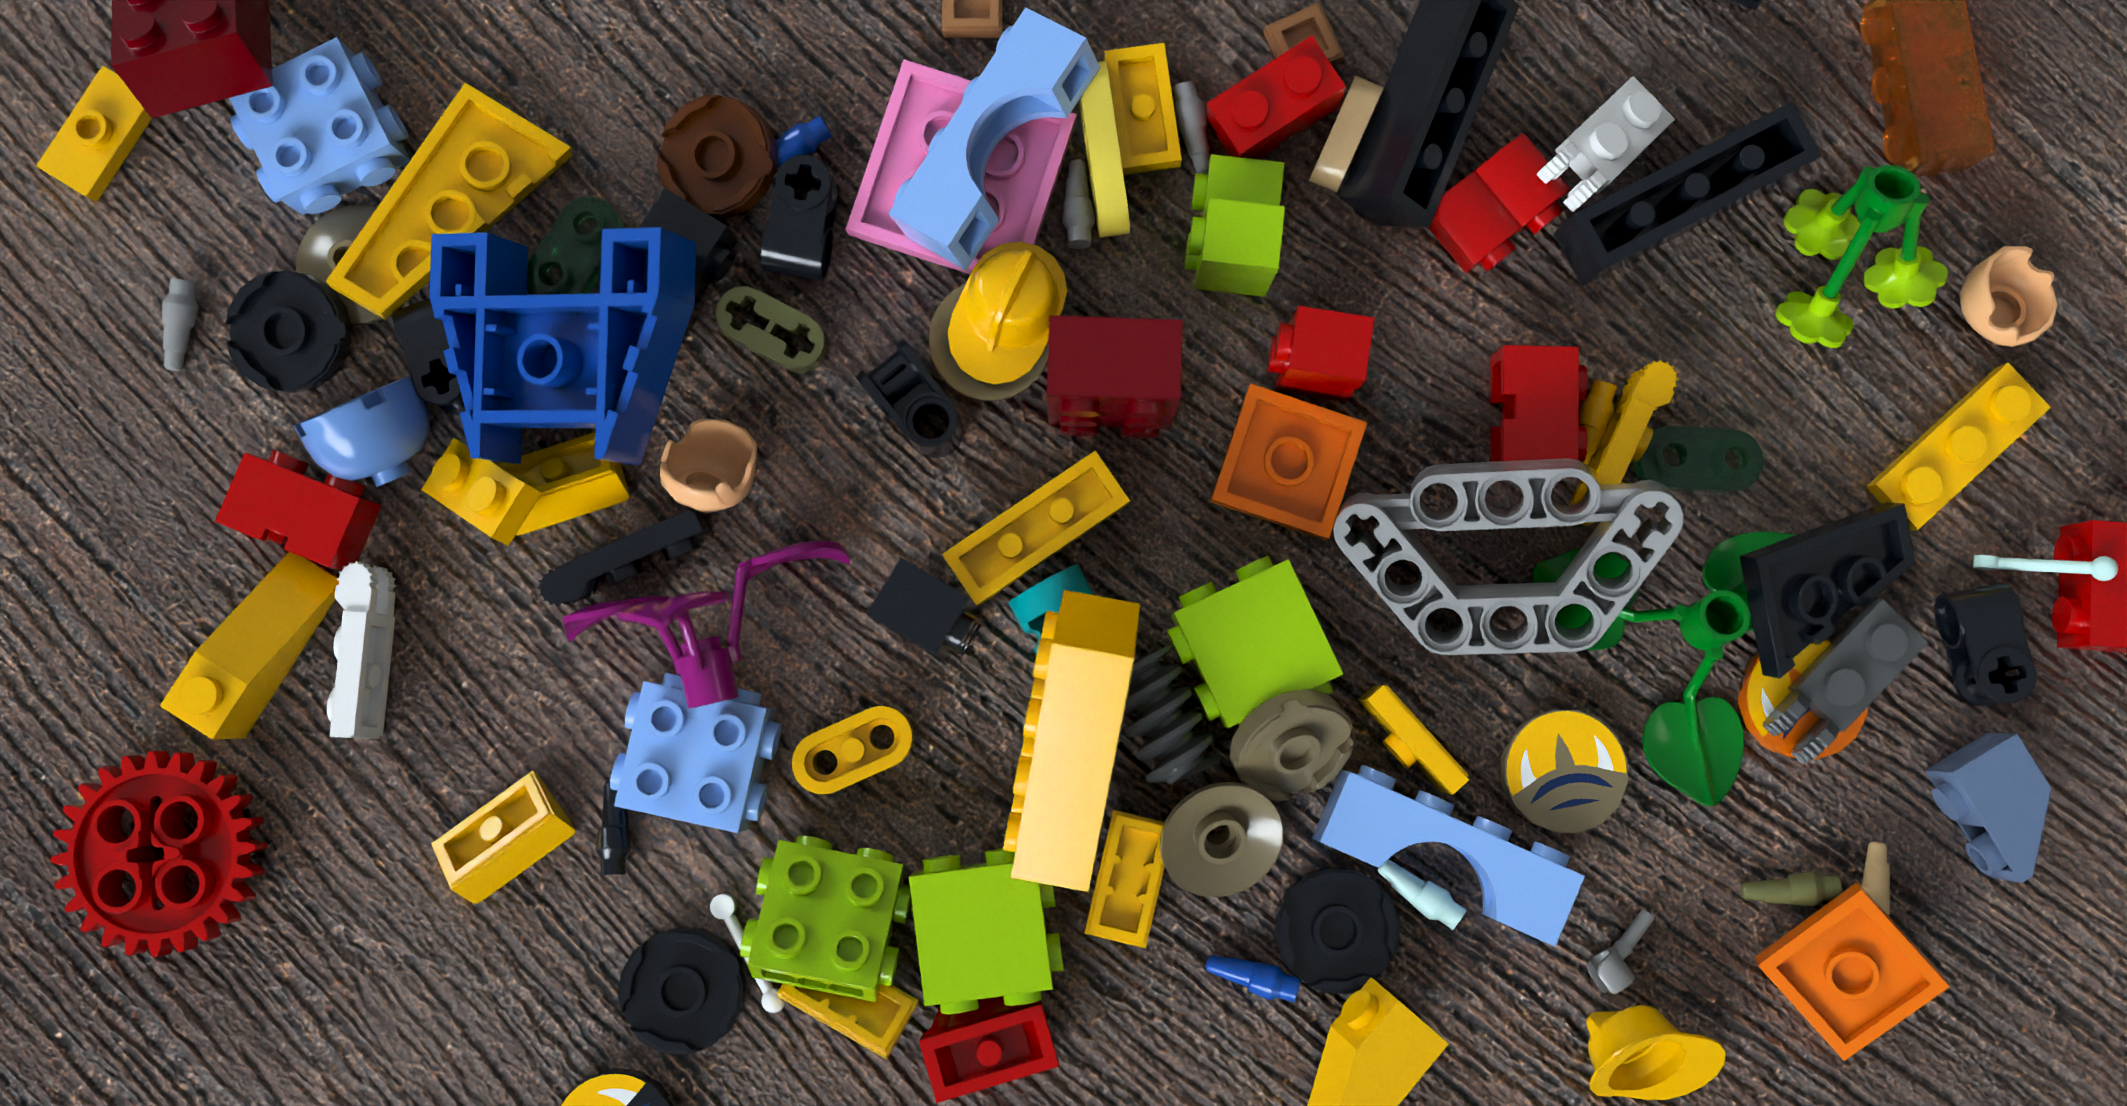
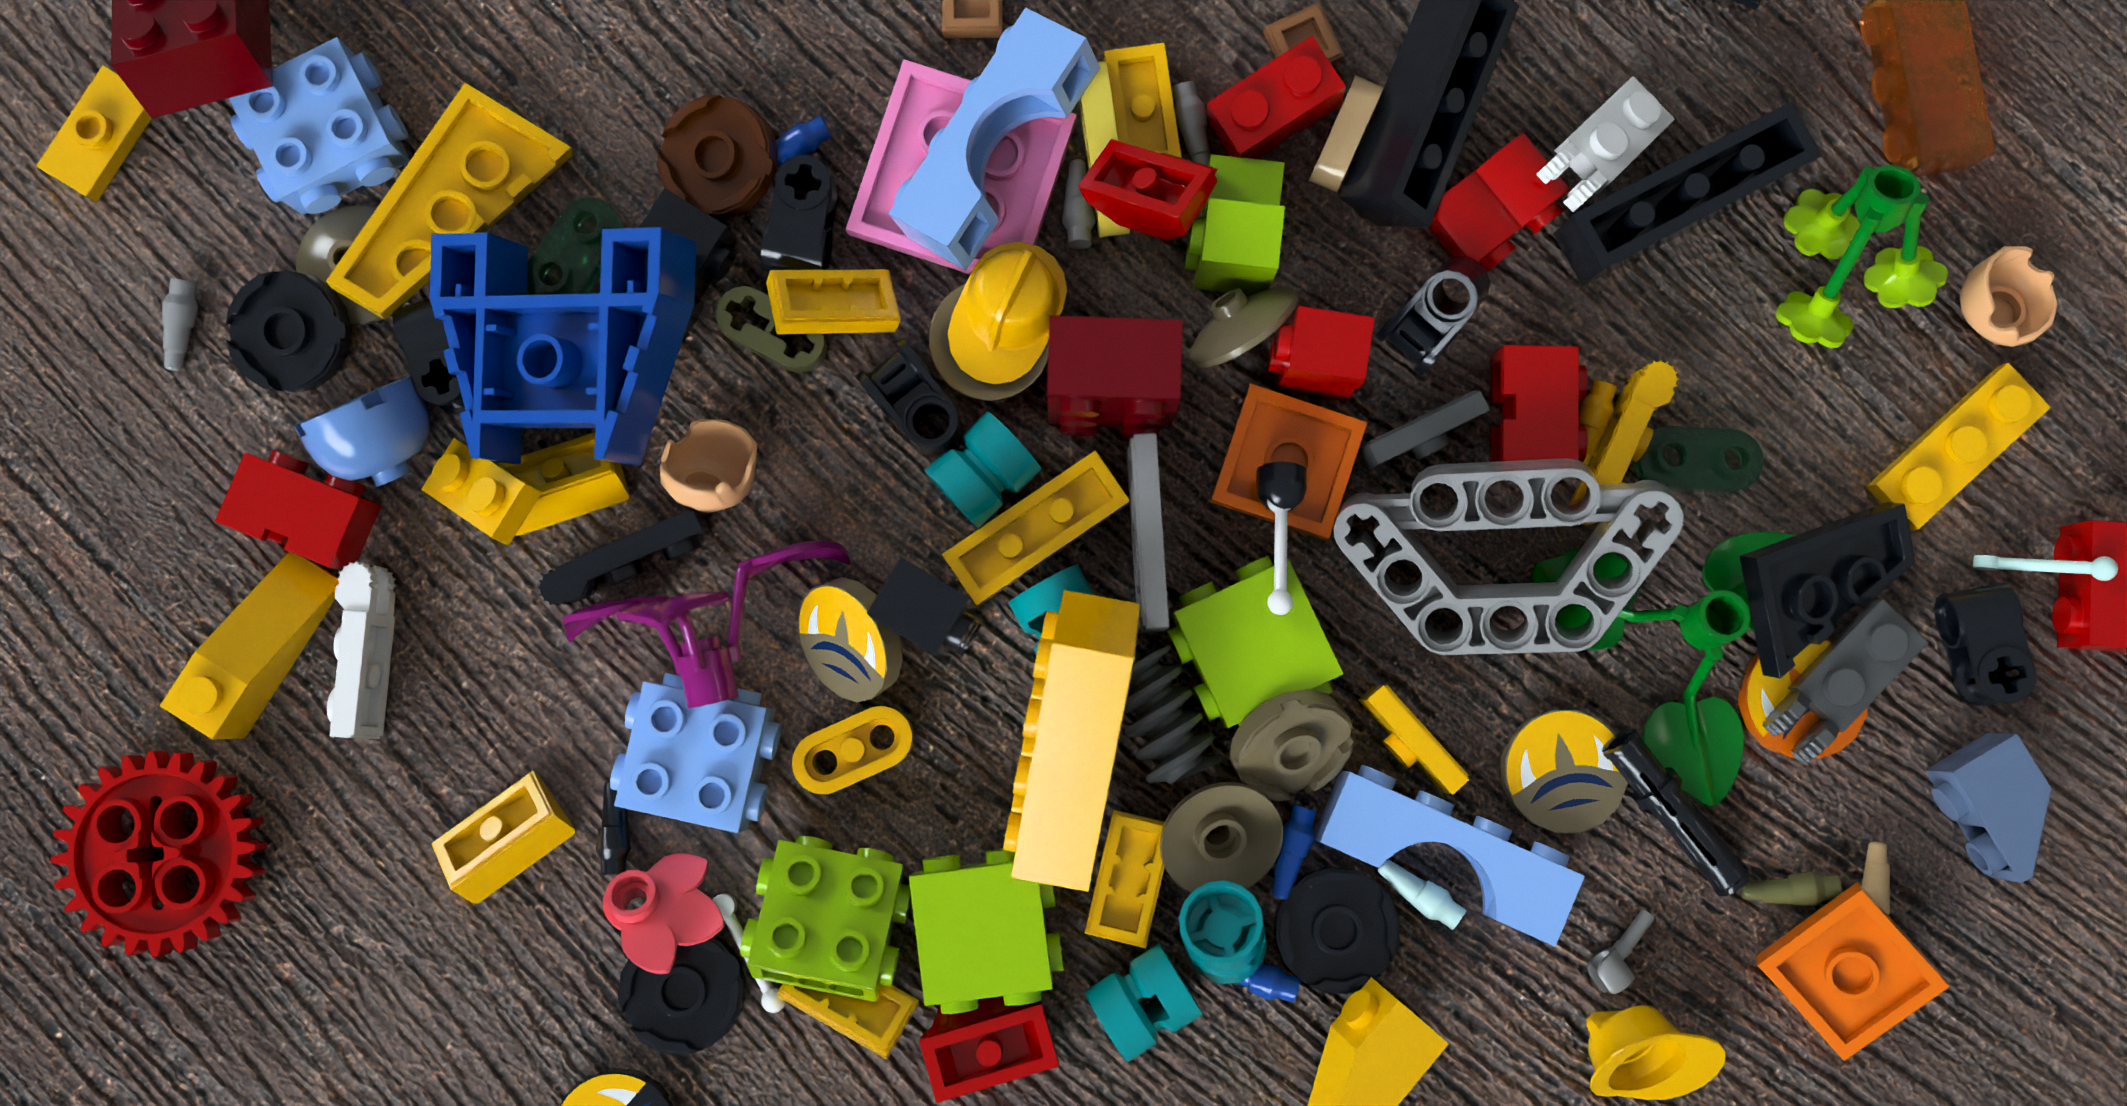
none -> coral plate [603,853,725,974]
none -> yellow plate [766,269,901,335]
none -> tile [798,577,903,702]
none -> teal wheel [924,411,1042,529]
none -> red slope [1078,139,1218,241]
none -> teal wheel [1085,943,1203,1062]
none -> light grey tile [1126,433,1169,634]
none -> teal wheel [1179,880,1267,984]
none -> dark tan dish [1189,286,1299,368]
none -> hinge [1256,462,1307,615]
none -> blue piece [1272,804,1317,900]
none -> dark grey plate [1359,390,1490,472]
none -> black piece [1375,256,1490,376]
none -> black pin [1602,728,1751,897]

